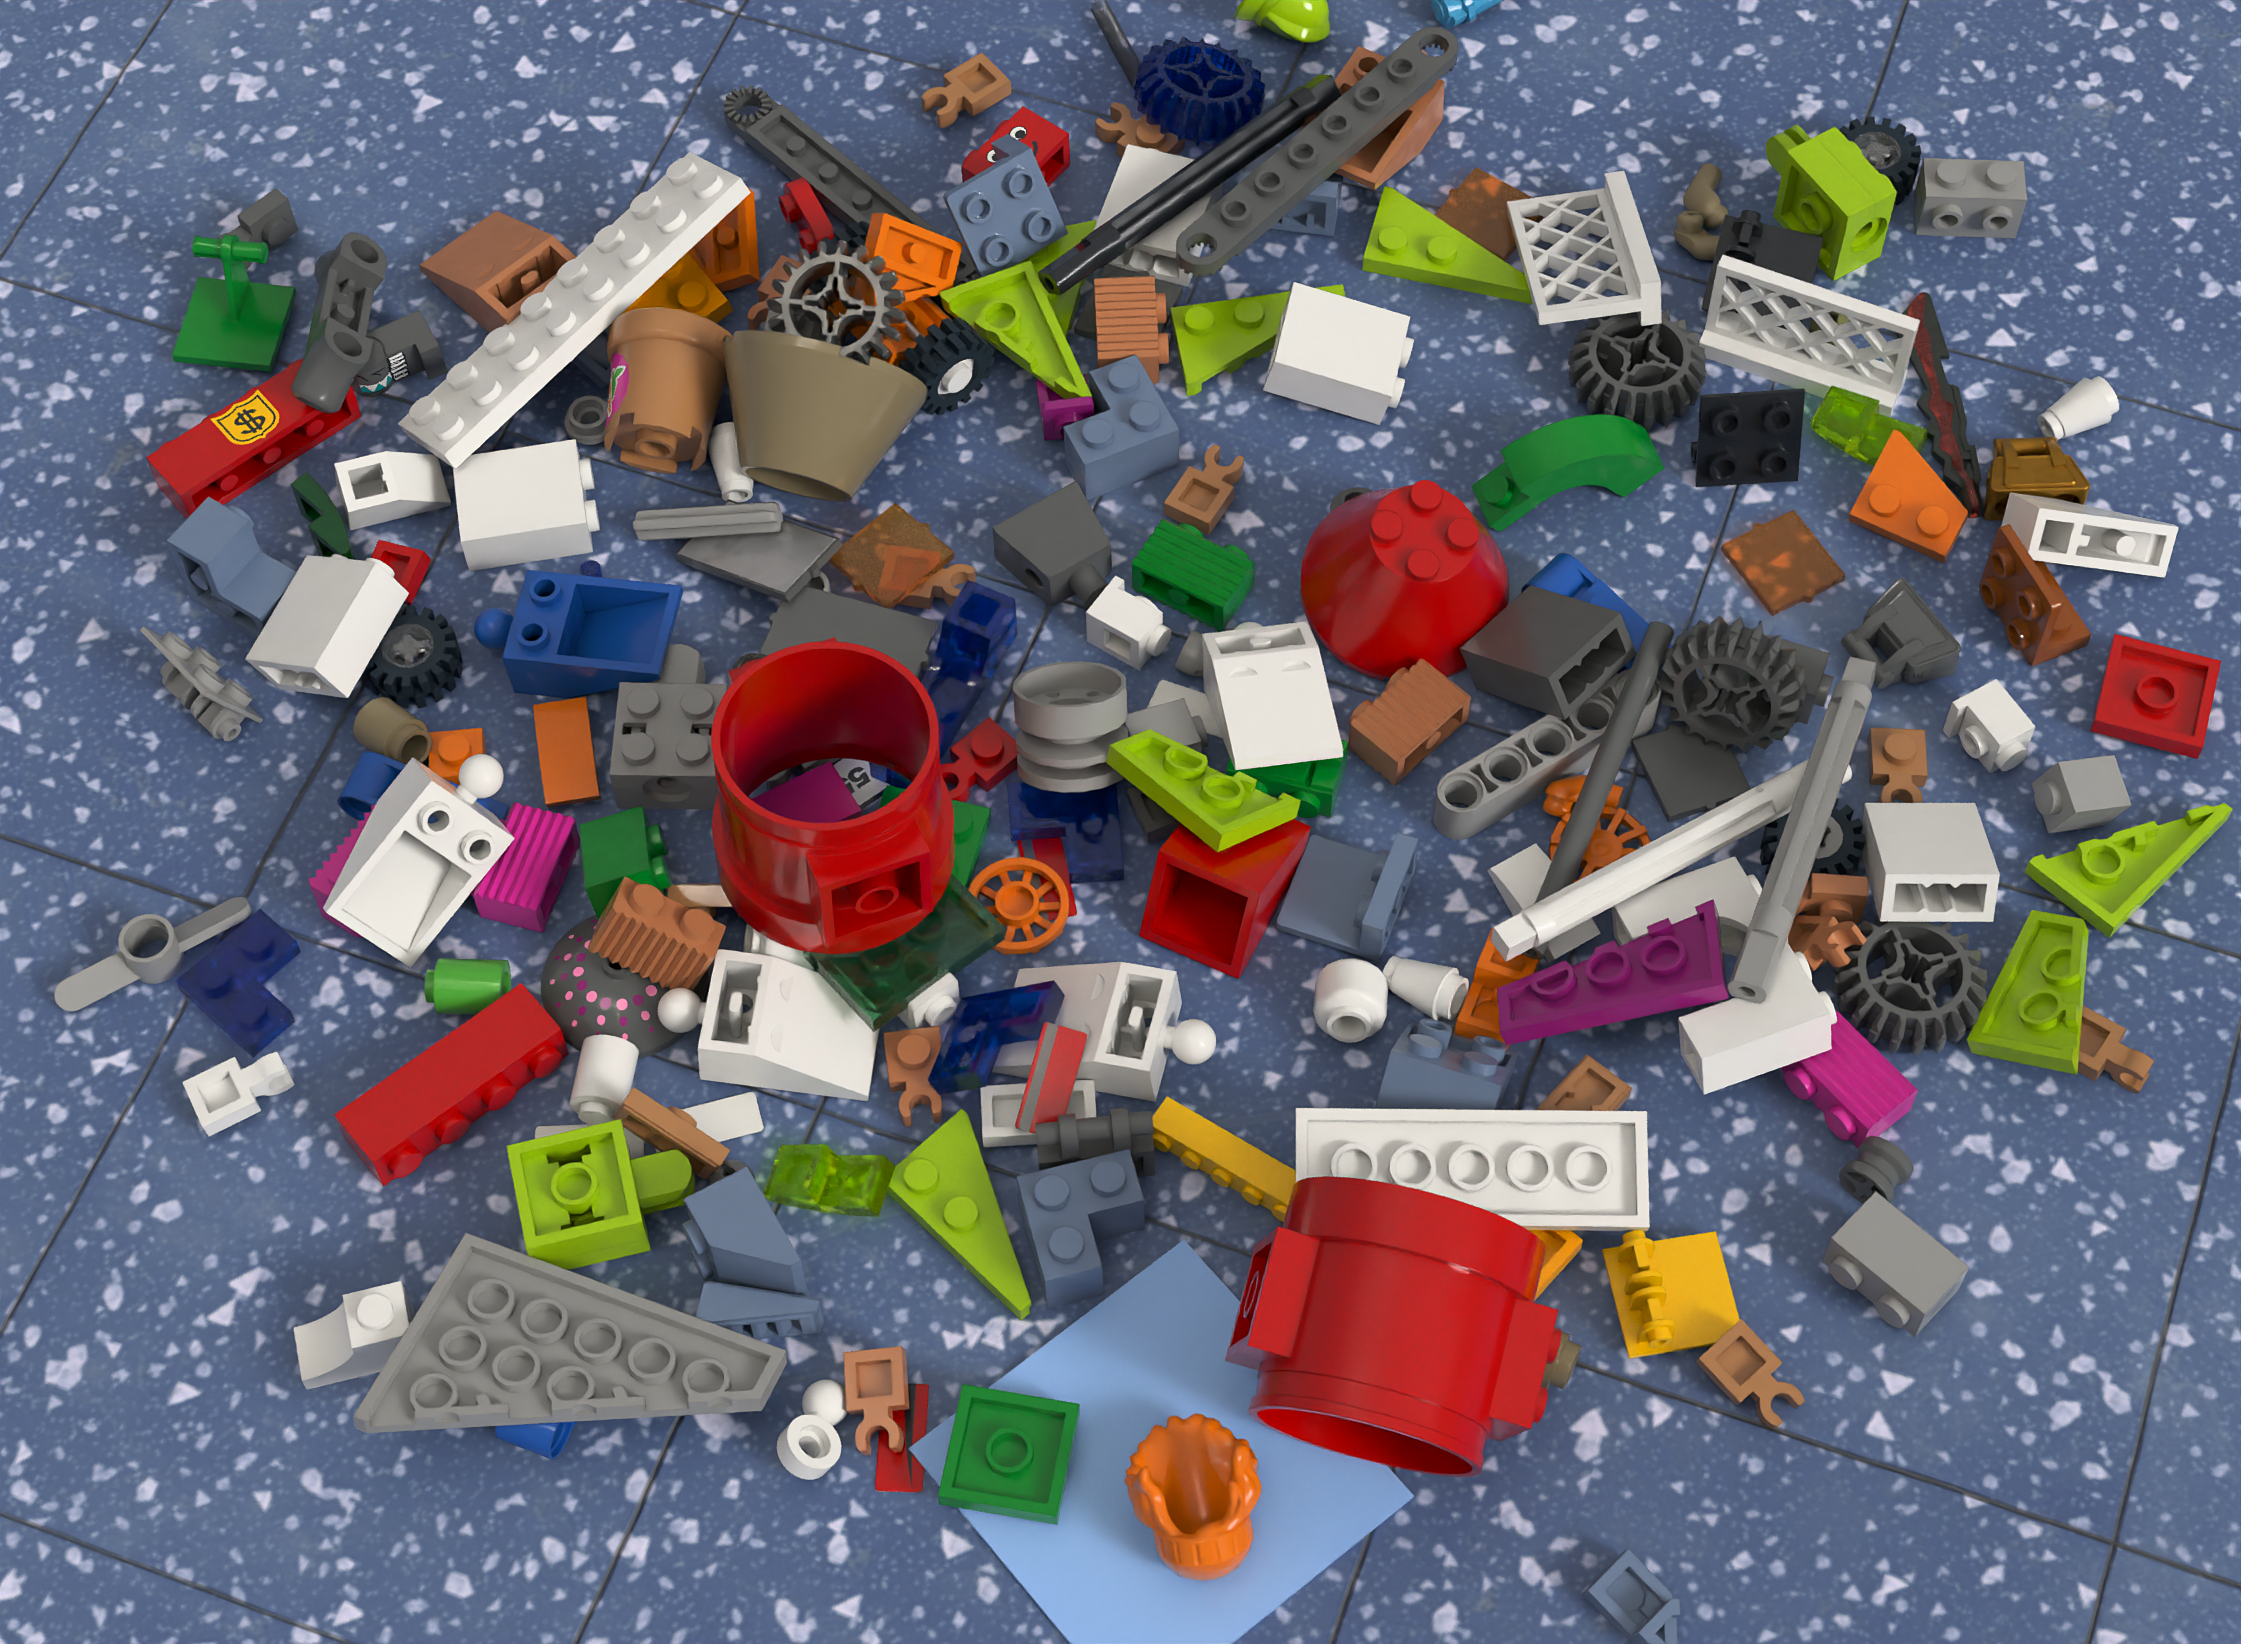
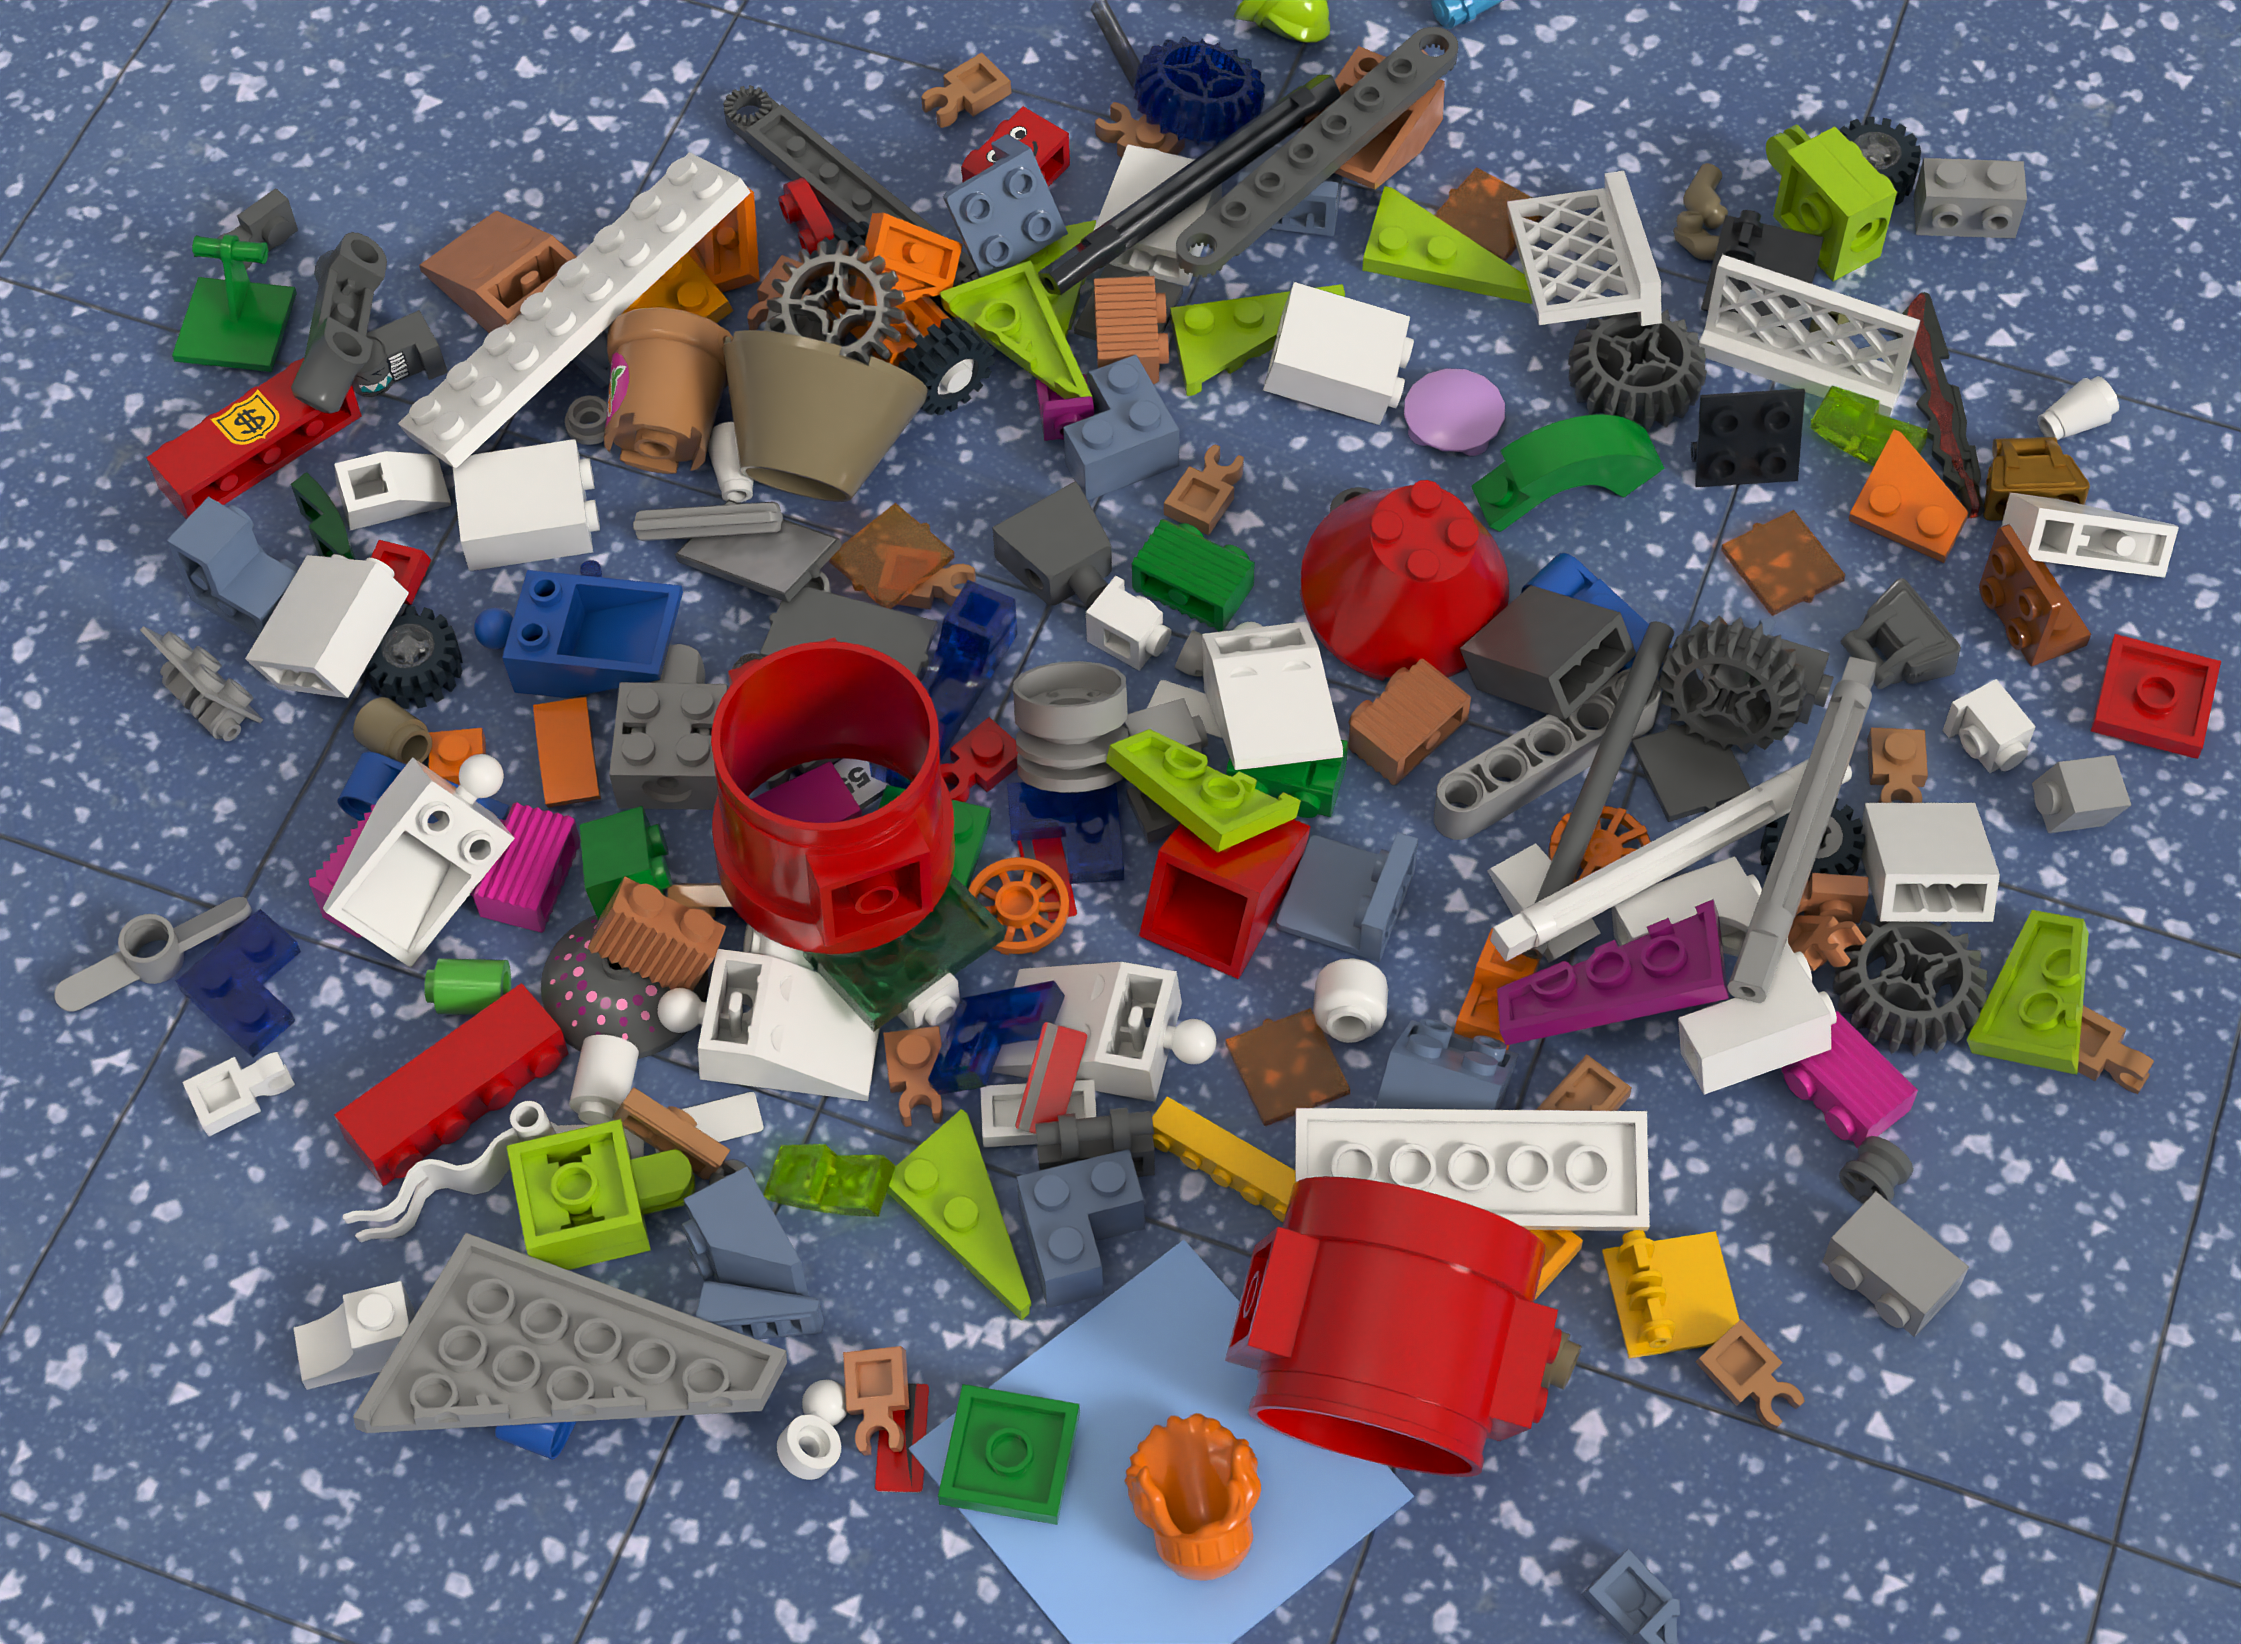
white cone [1383,956,1469,1020] -> none
orange arm [1542,775,1624,818] -> none
lime wing [2024,802,2233,938] -> none
none -> white flag [343,1101,563,1242]
none -> clear orange piece [1225,1008,1350,1126]
none -> lavender dish [1404,369,1505,456]

